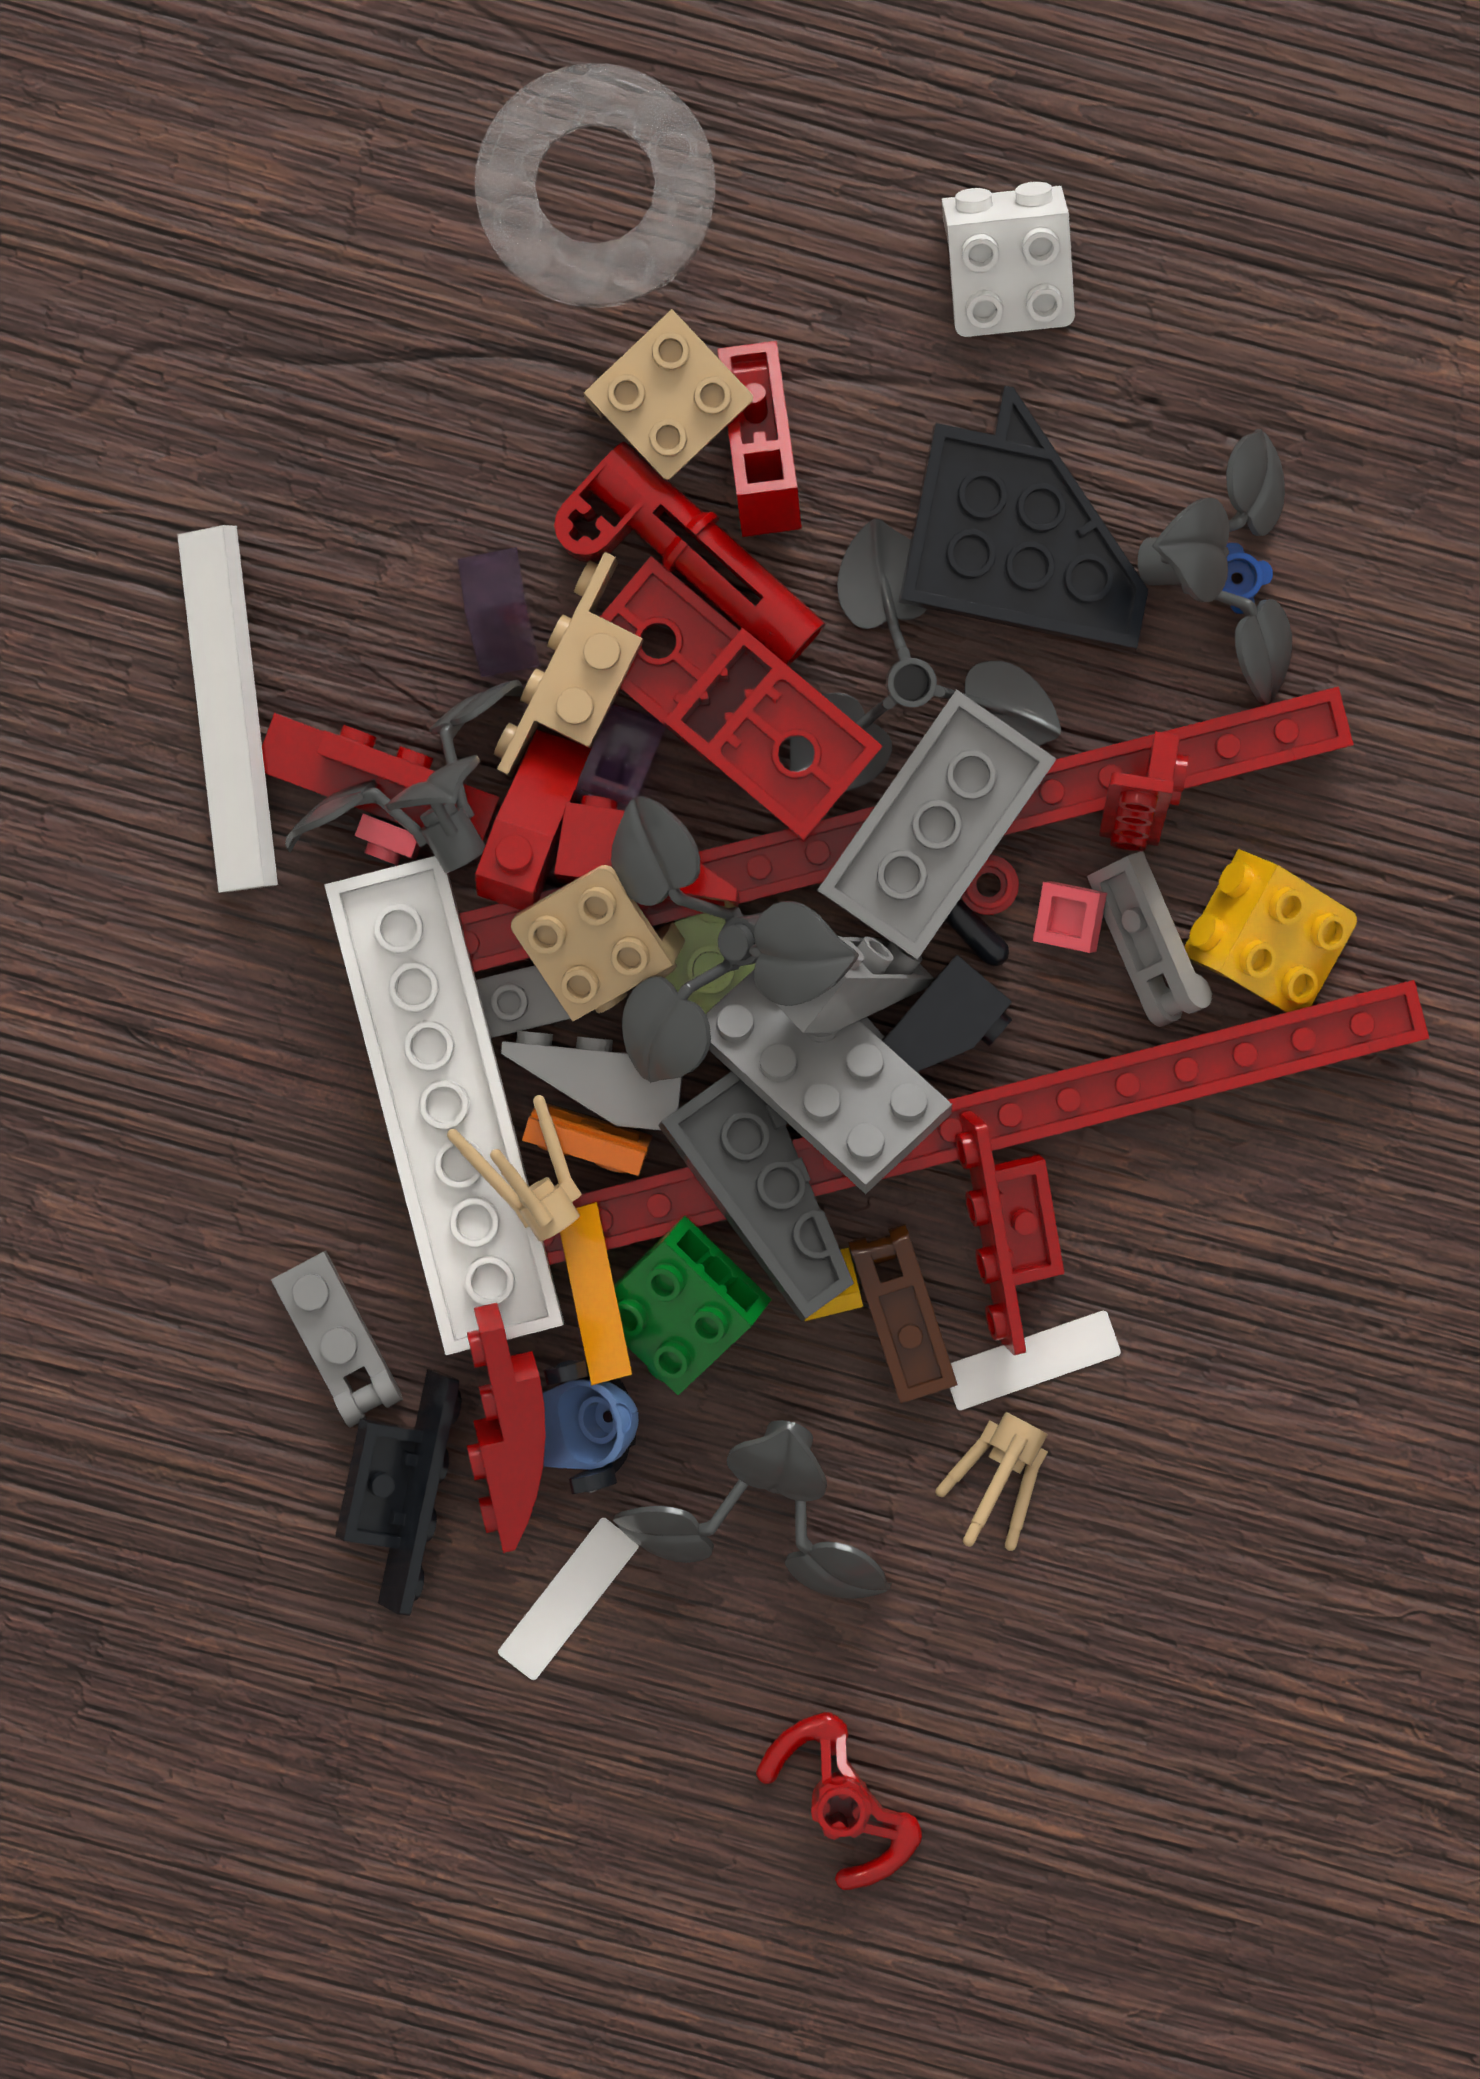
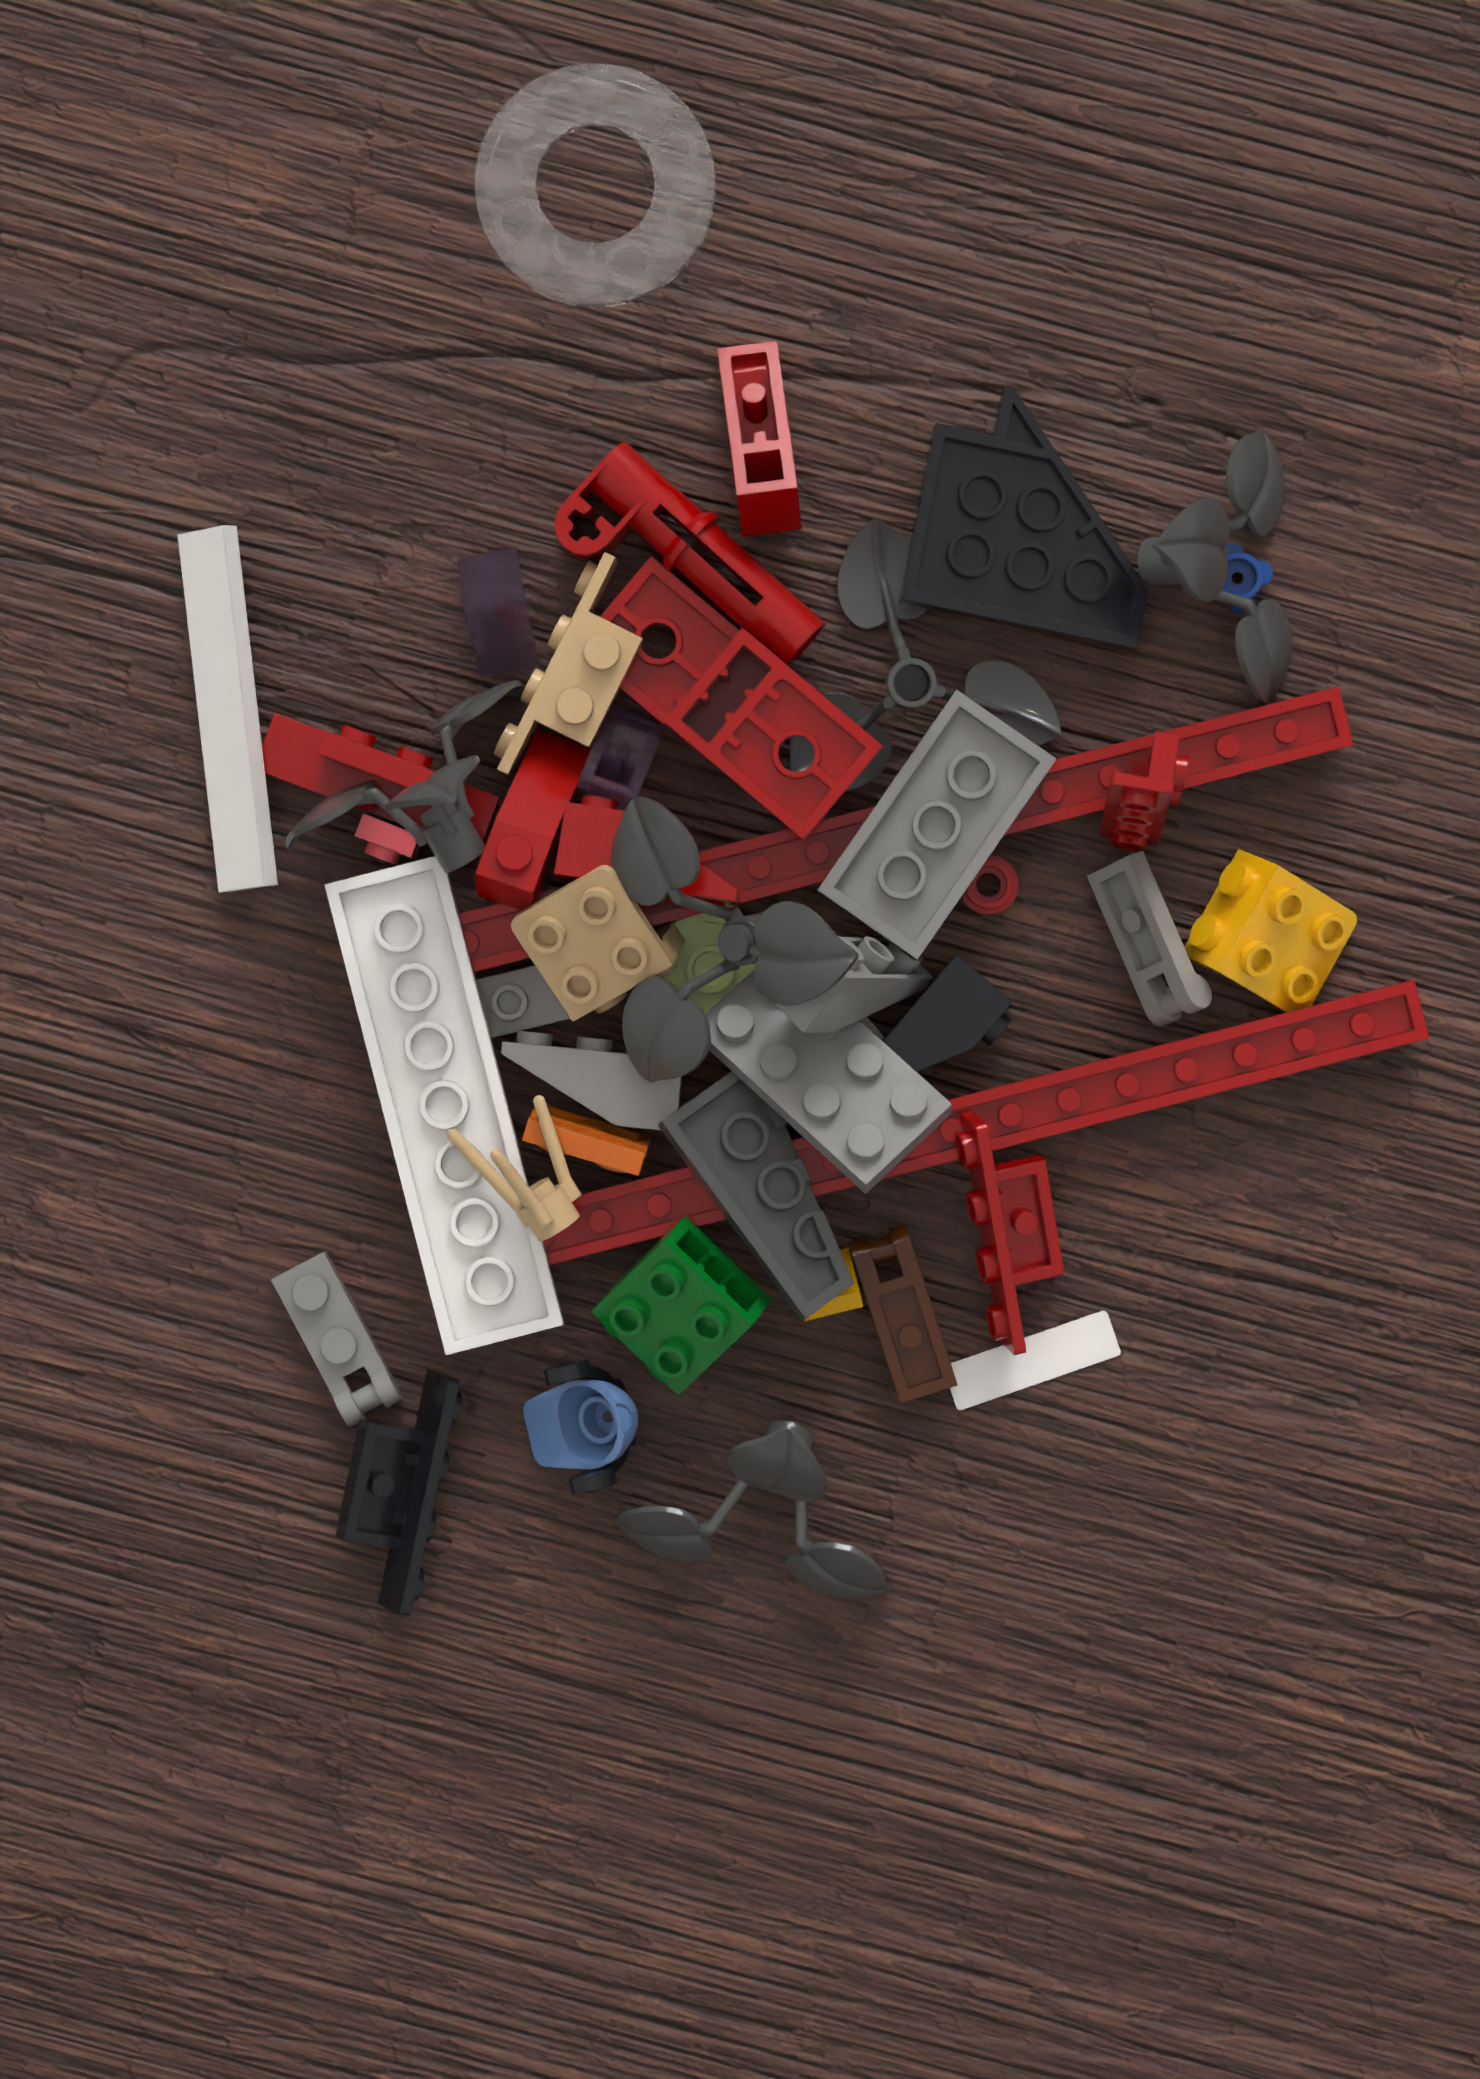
red slope [466,1303,546,1553] -> none
white sticker [498,1518,639,1680] -> none
light orange sticker [560,1202,632,1385] -> none
tan bracket [584,309,753,480] -> none
red piece [756,1712,922,1890] -> none
tan plant [935,1412,1048,1551] -> none
white bracket [942,182,1075,337] -> none
black piece [945,899,1009,966] -> none
coral plate [1033,881,1107,953] -> none

